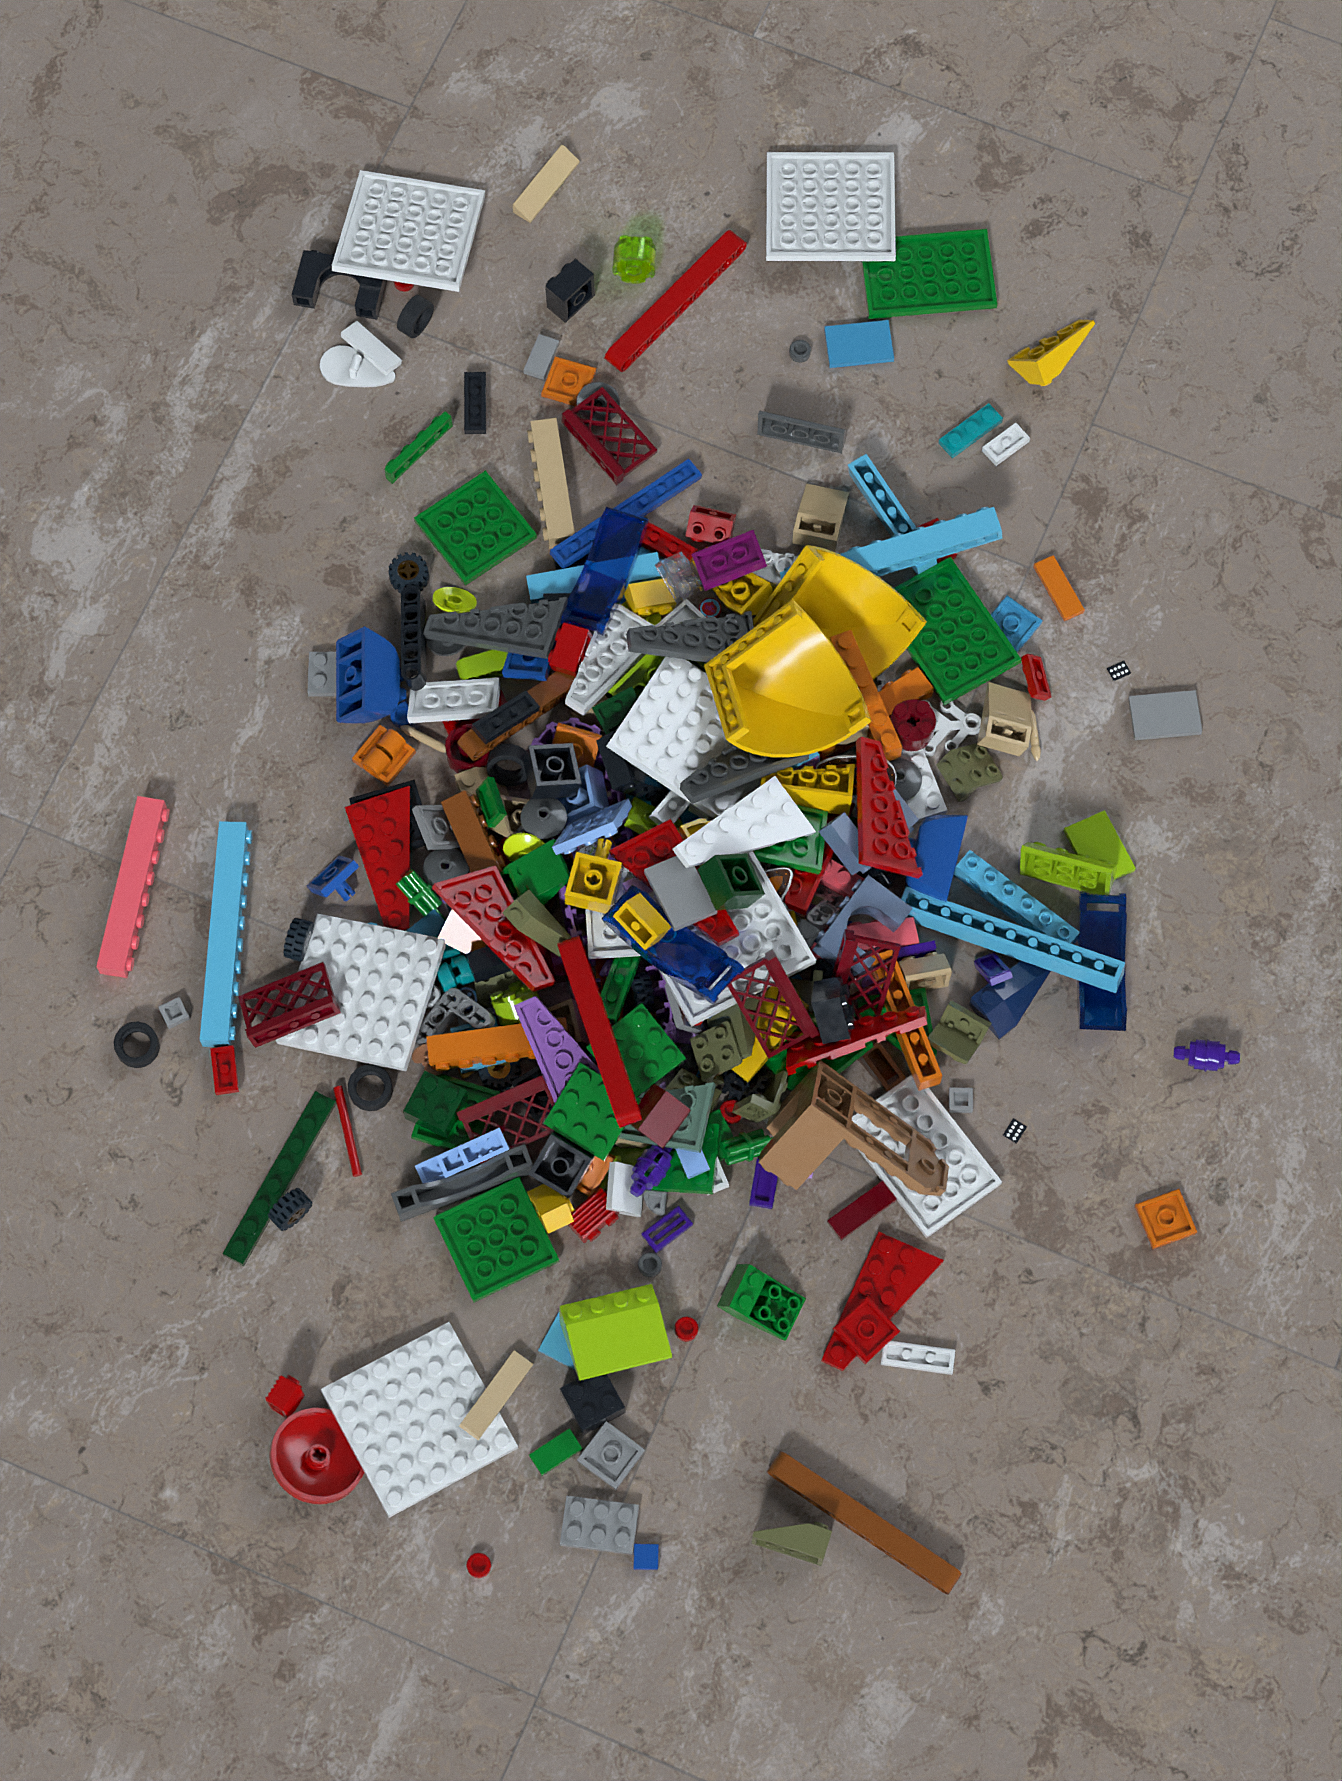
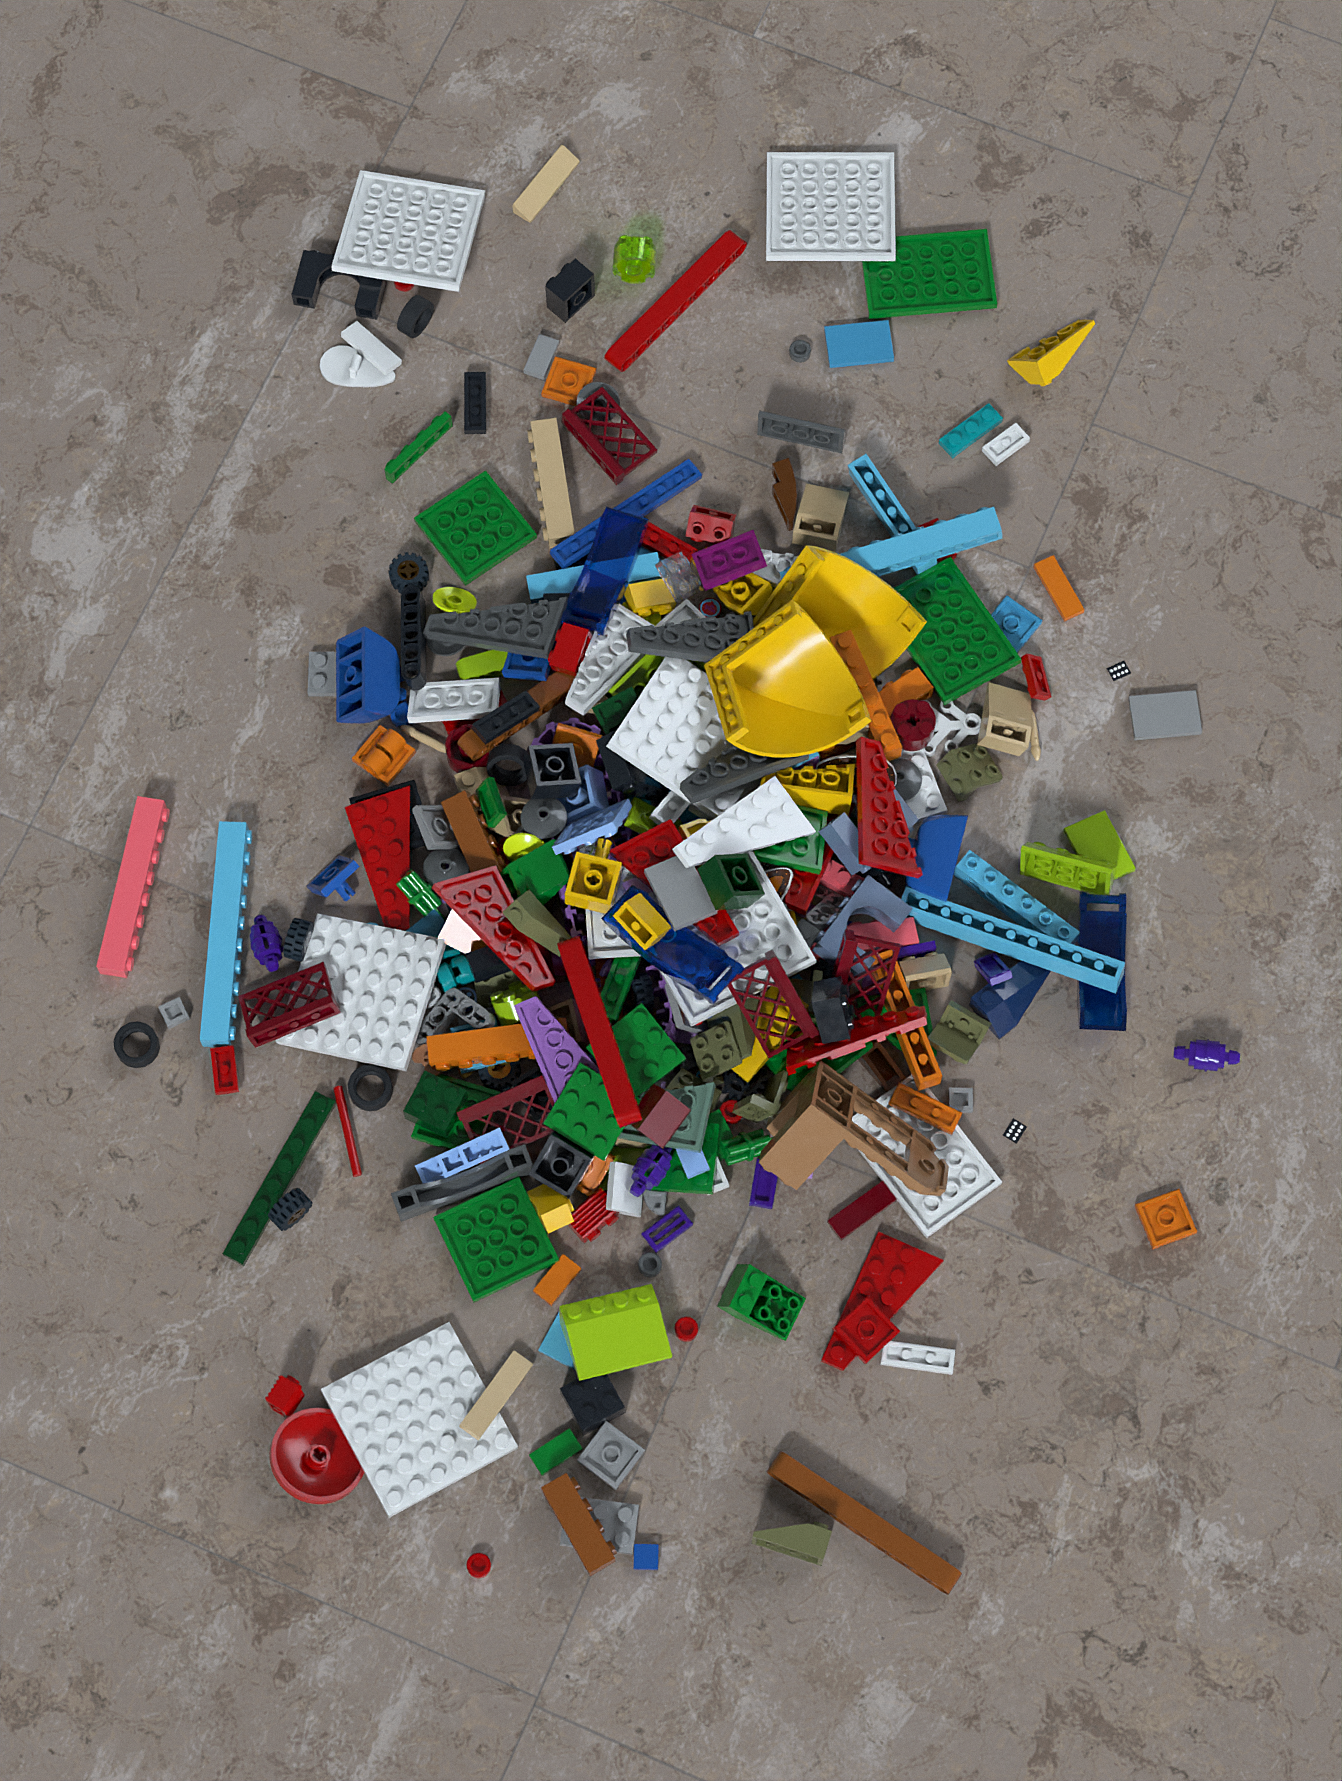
none -> dark purple piece [250,915,283,972]
none -> orange tile [533,1254,582,1307]
none -> dark orange brick [541,1473,617,1576]
none -> reddish brown slope [772,457,797,531]
none -> orange tile [888,1082,962,1135]

